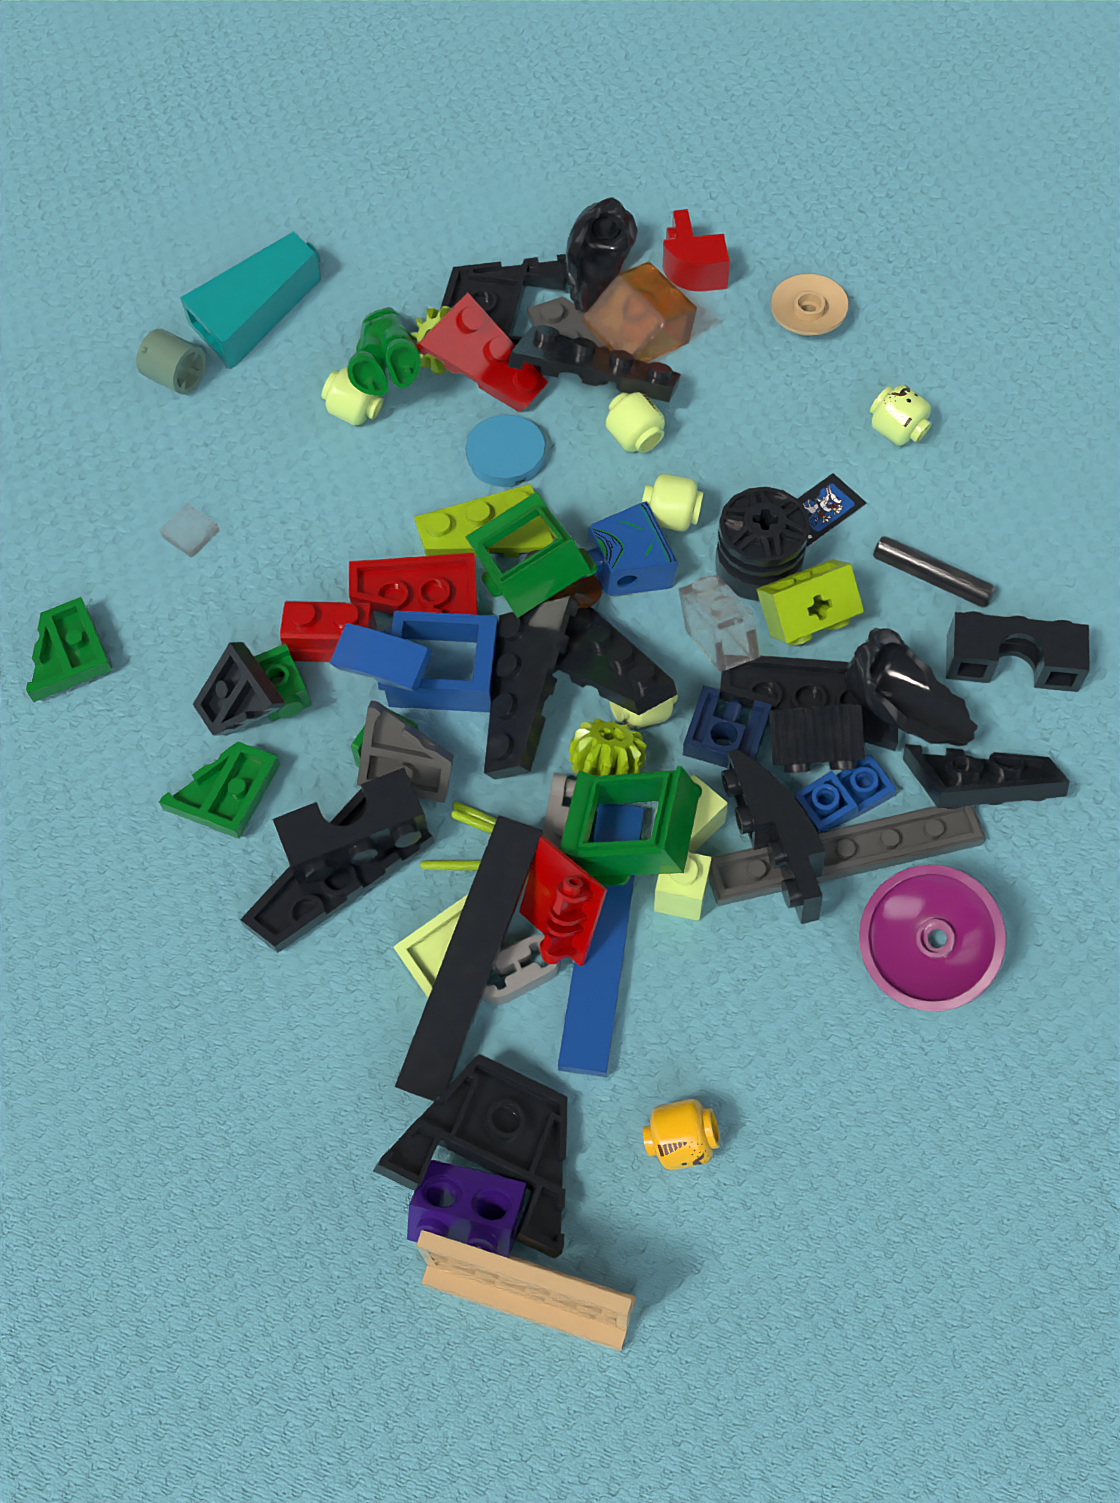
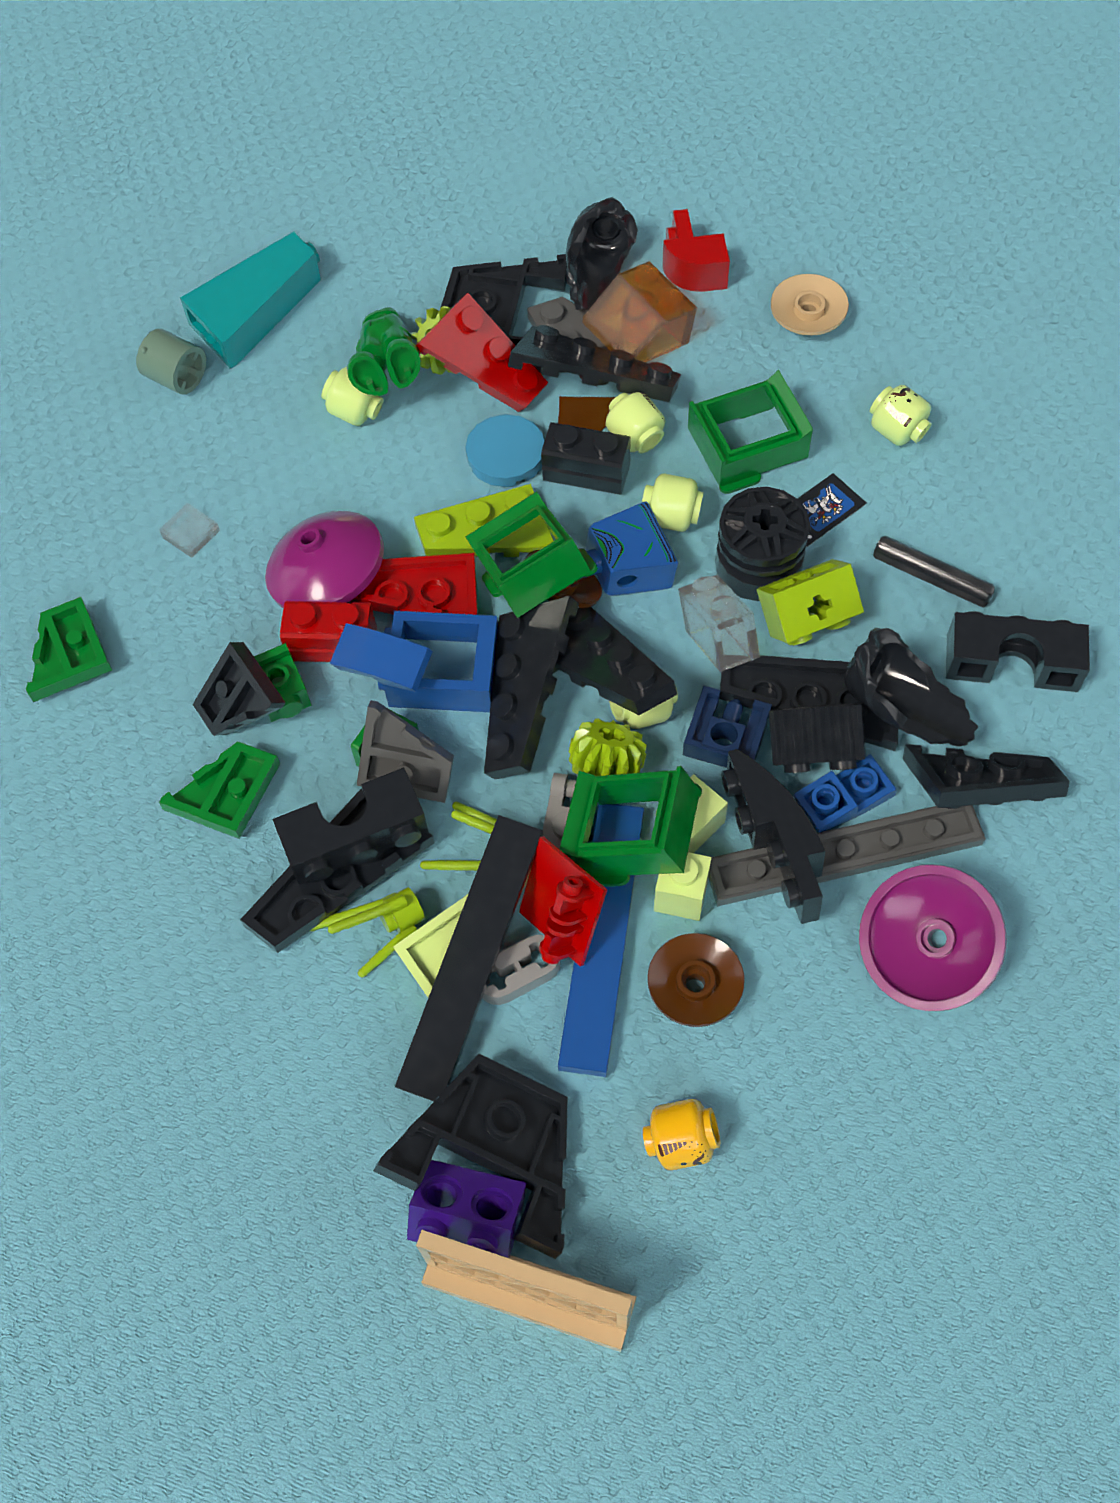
none -> magenta dish [265,511,384,608]
none -> lime plant [310,887,425,978]
none -> black brick [541,422,631,495]
none -> reddish brown sticker [558,396,615,431]
none -> reddish brown dish [648,933,744,1027]
none -> green piece [688,369,813,494]

